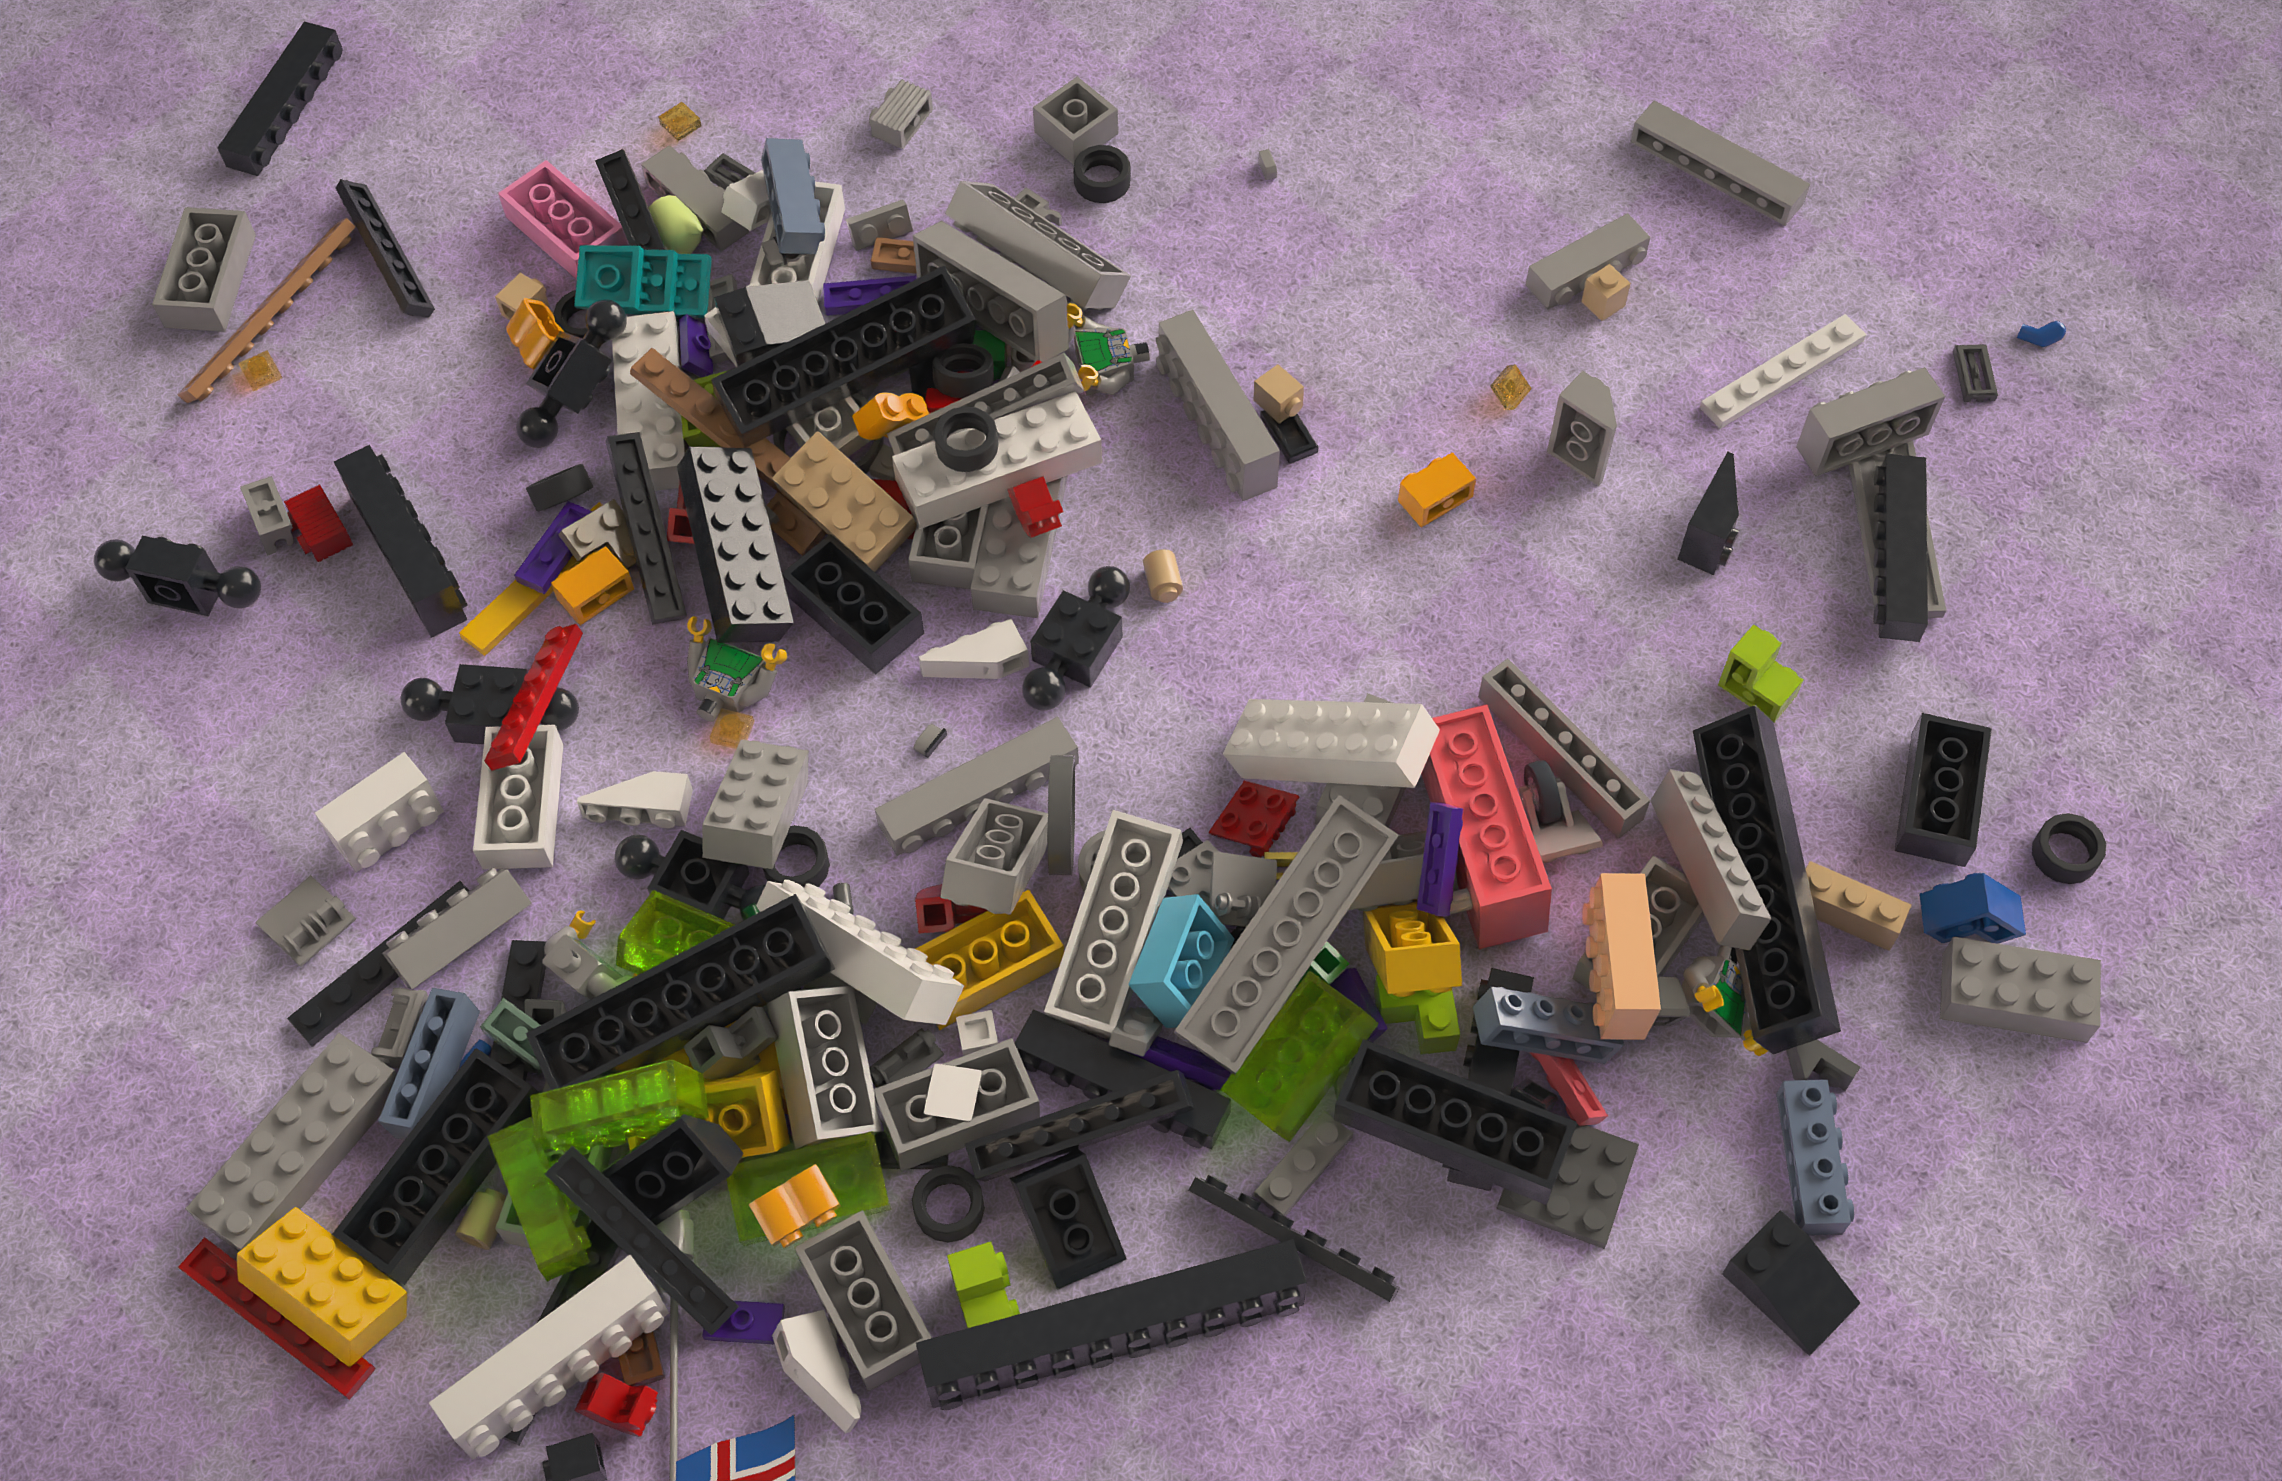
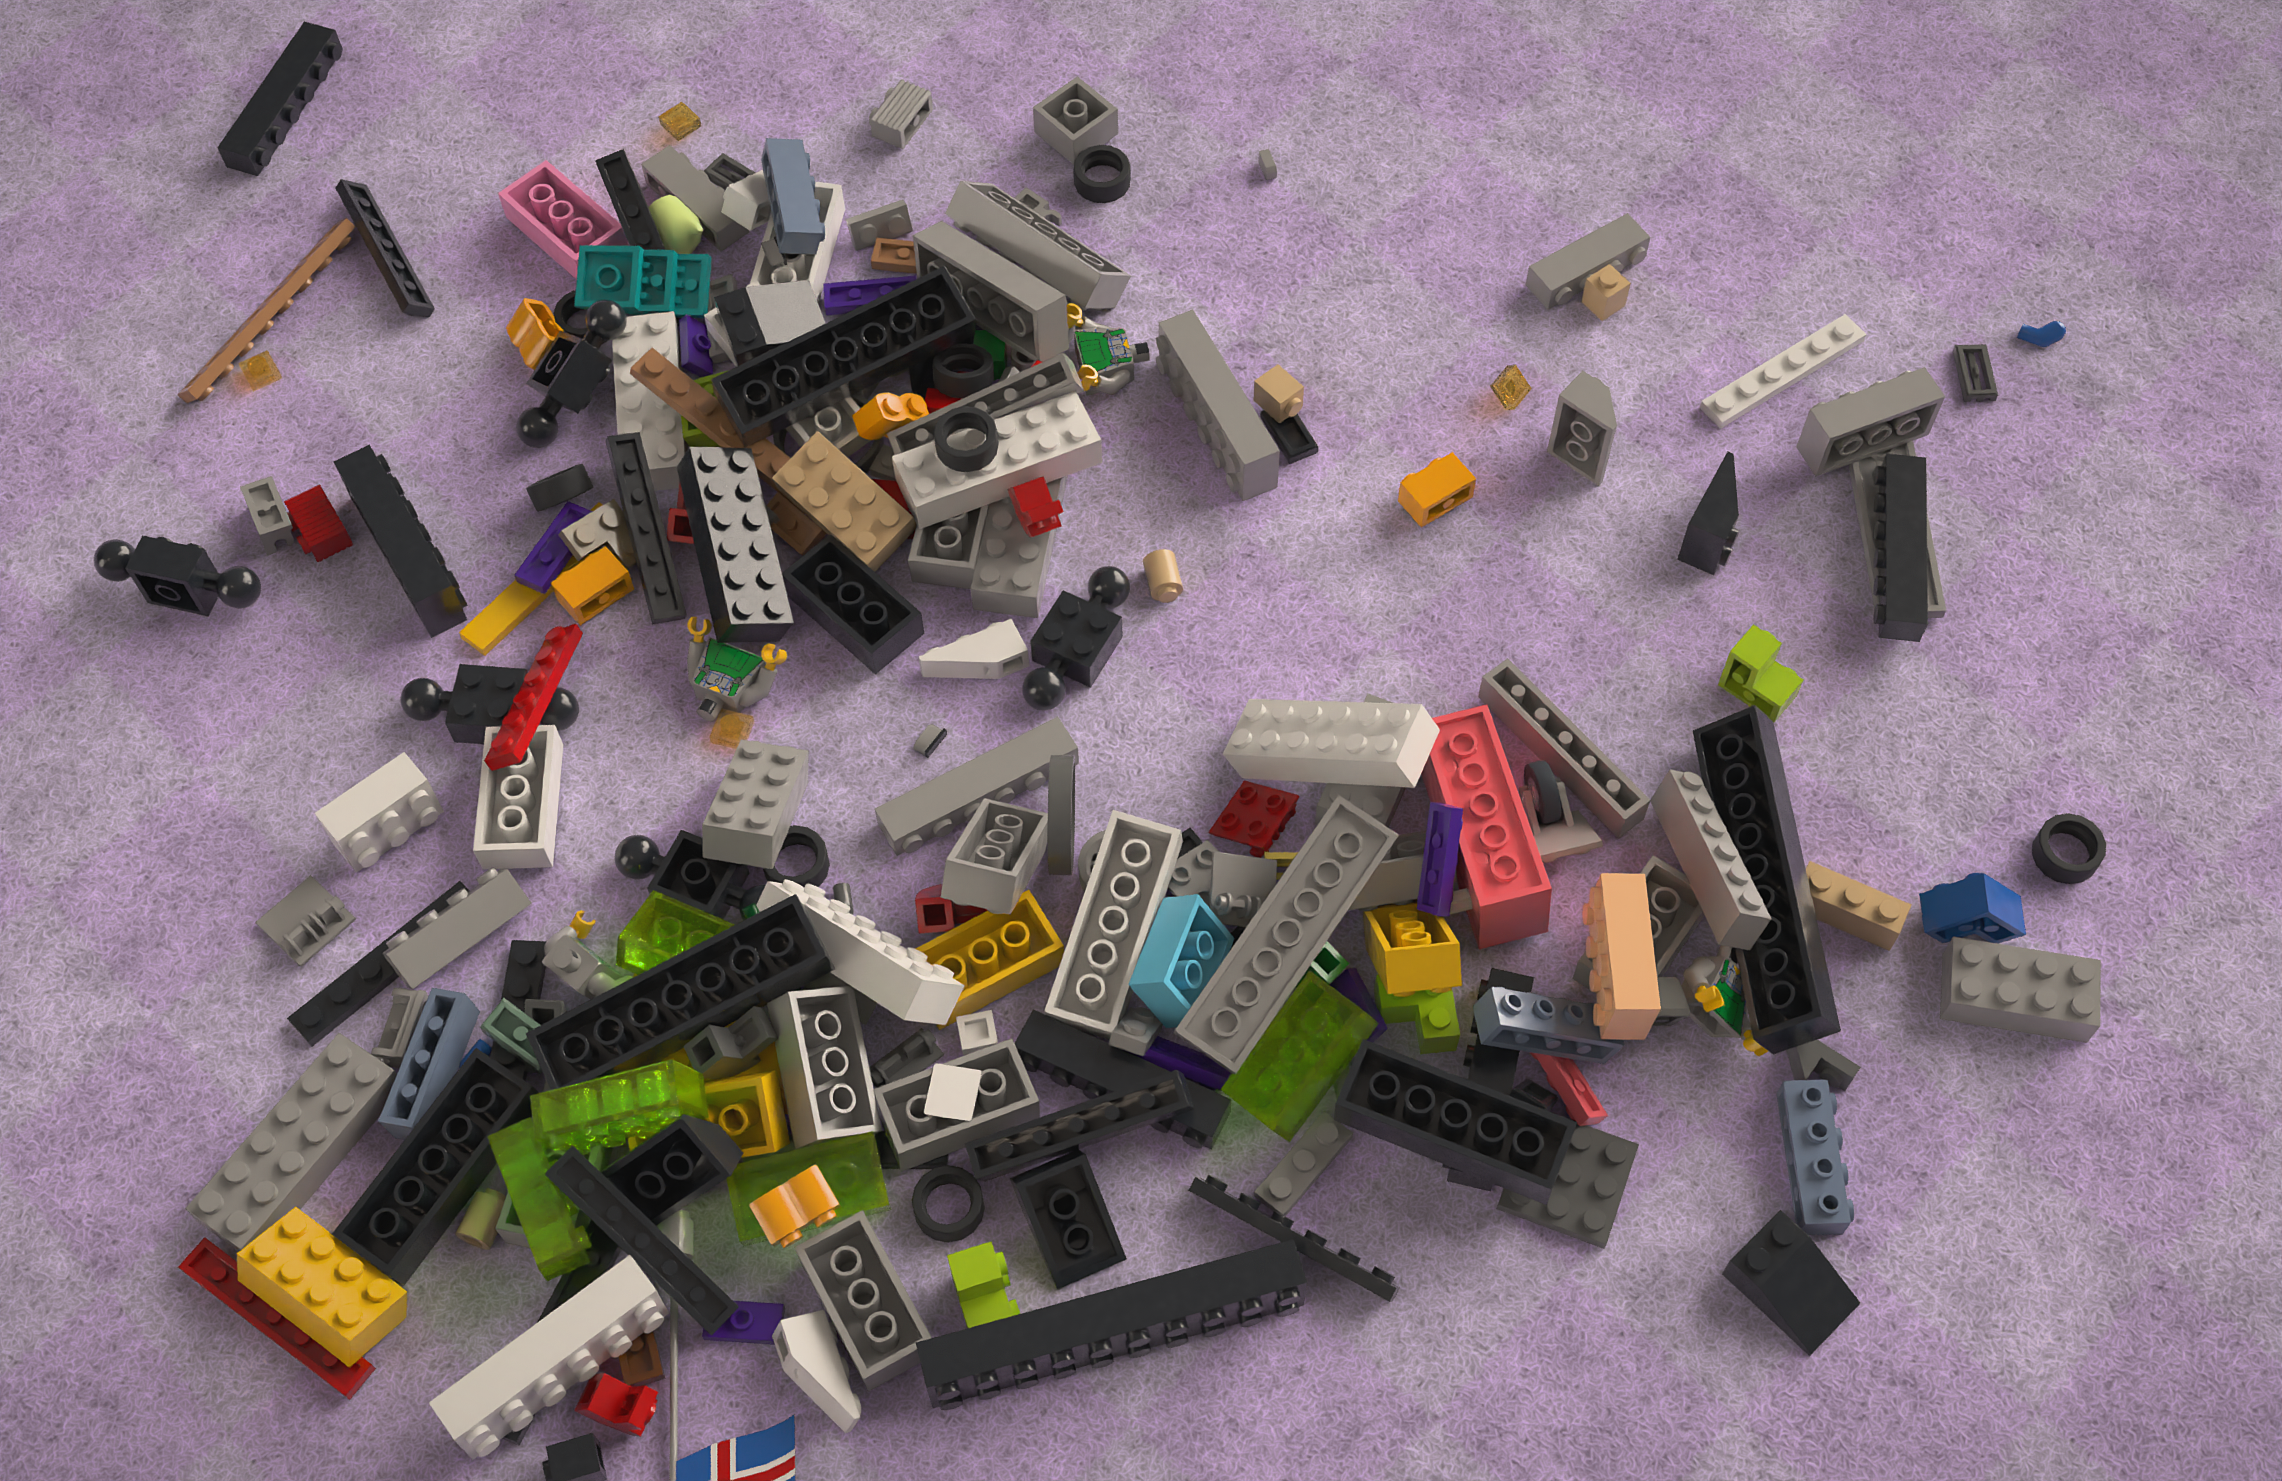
light grey brick [152,207,256,332] -> none
tan brick [495,272,549,320] -> none
white slope [577,771,693,829] -> none
light grey brick [1630,100,1810,226] -> none
black brick [1894,713,1992,867] -> none

